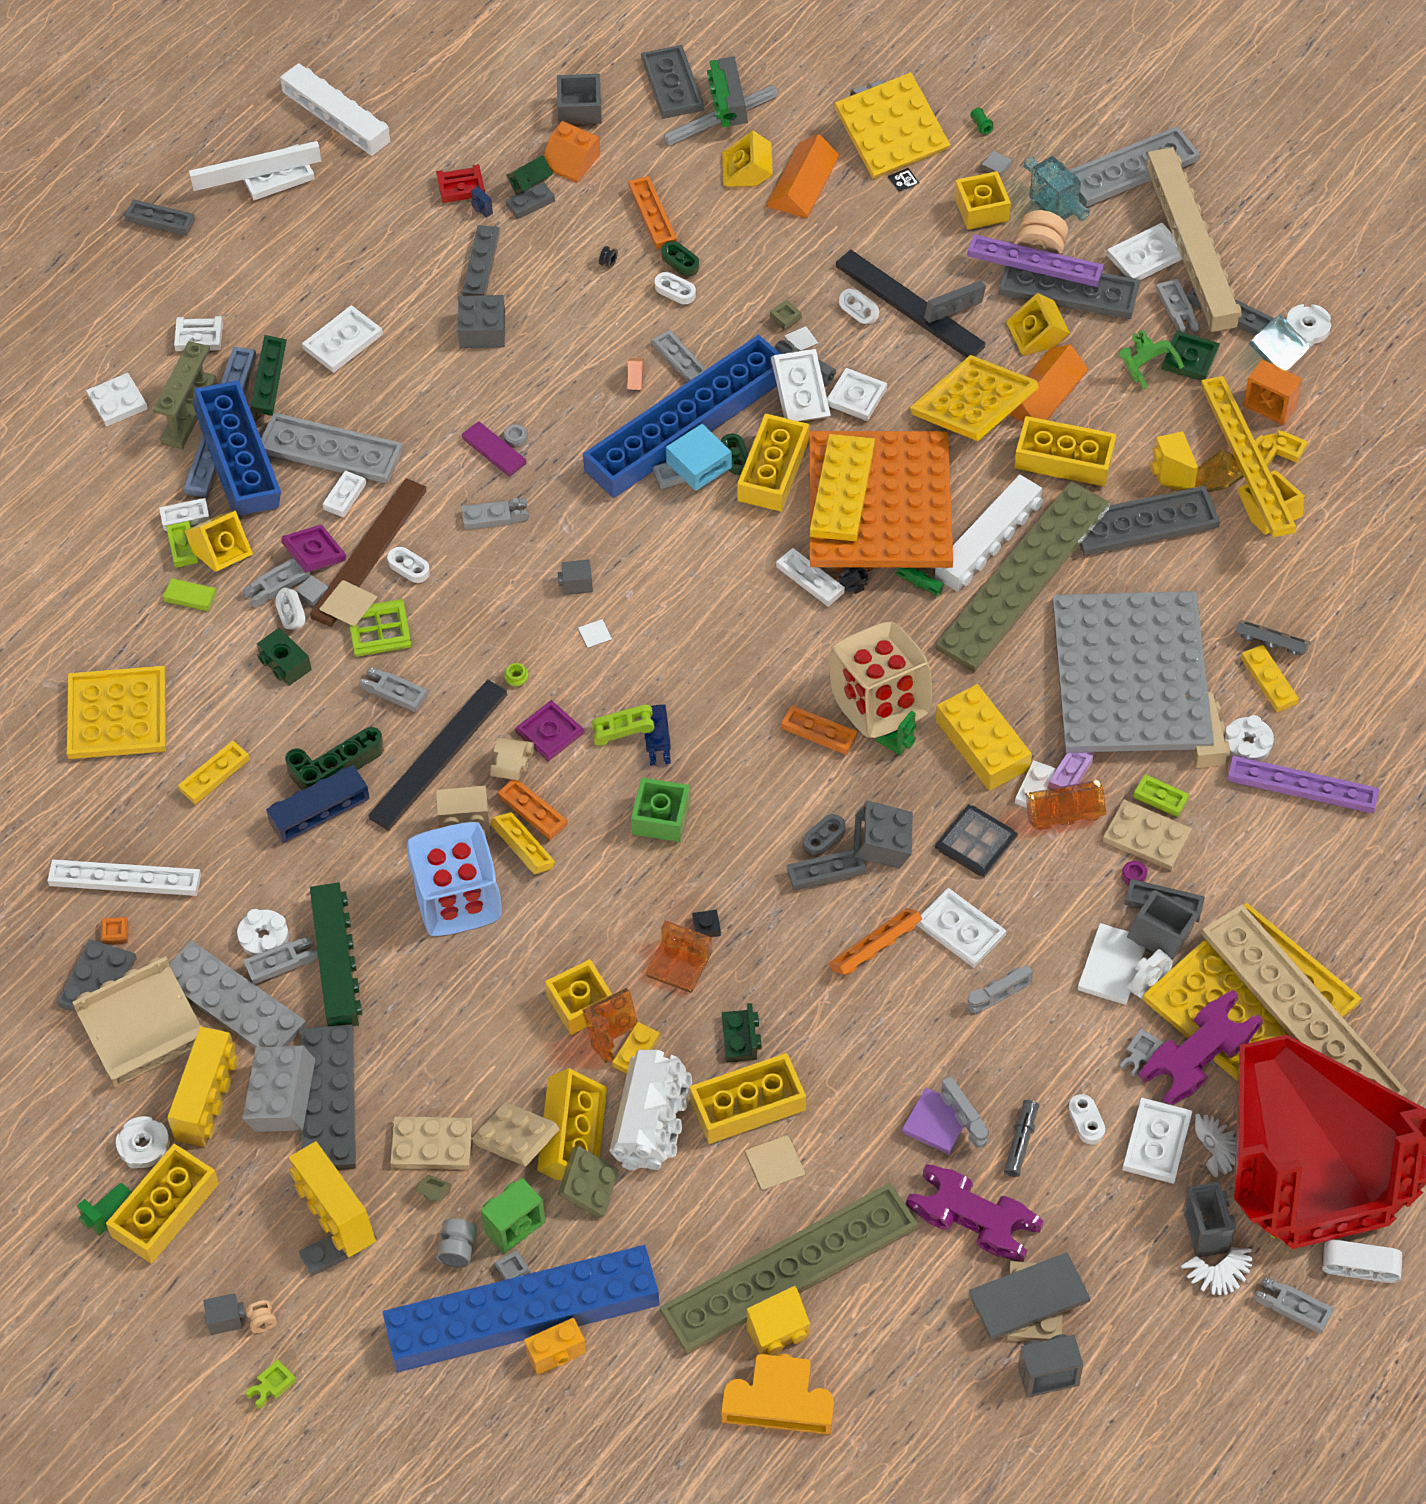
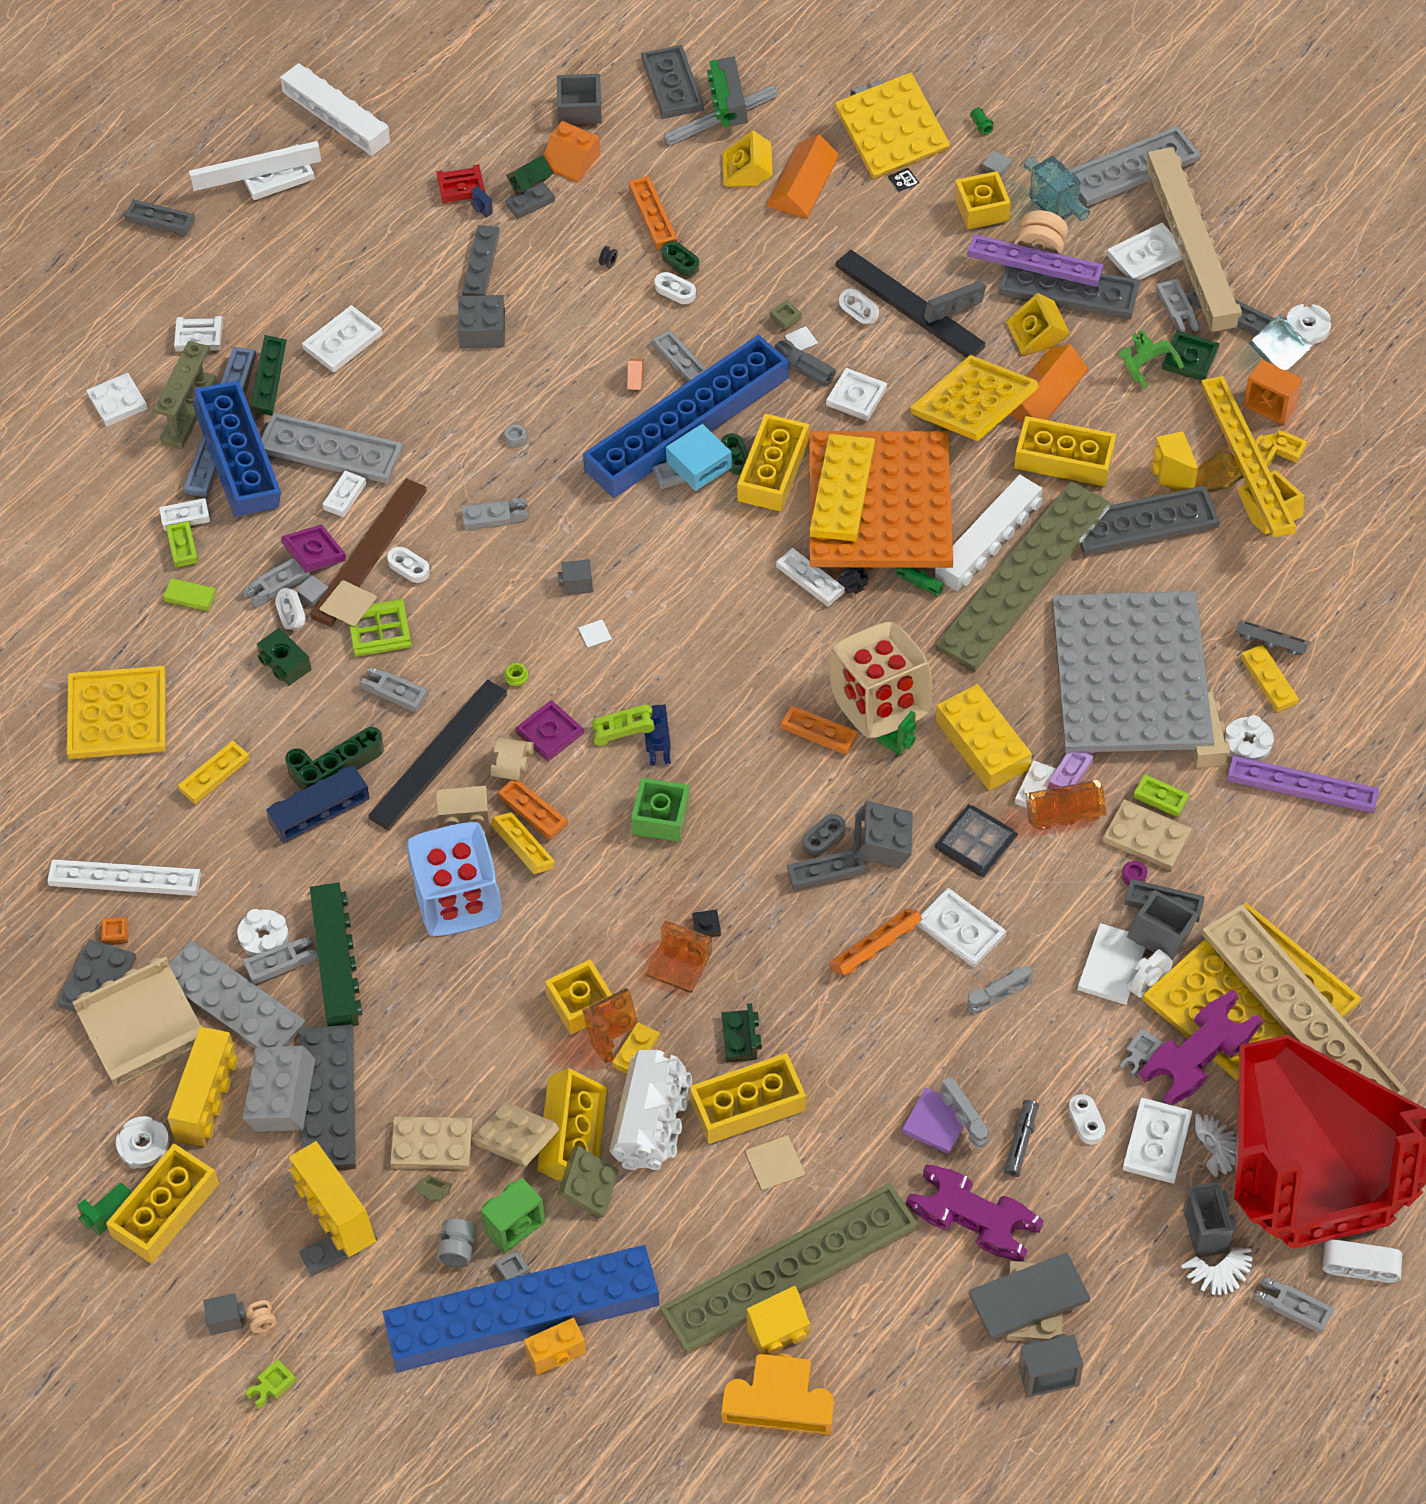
yellow slope [184,511,253,572] -> none
magenta tile [462,421,526,477] -> none
white plate [771,349,831,422] -> none

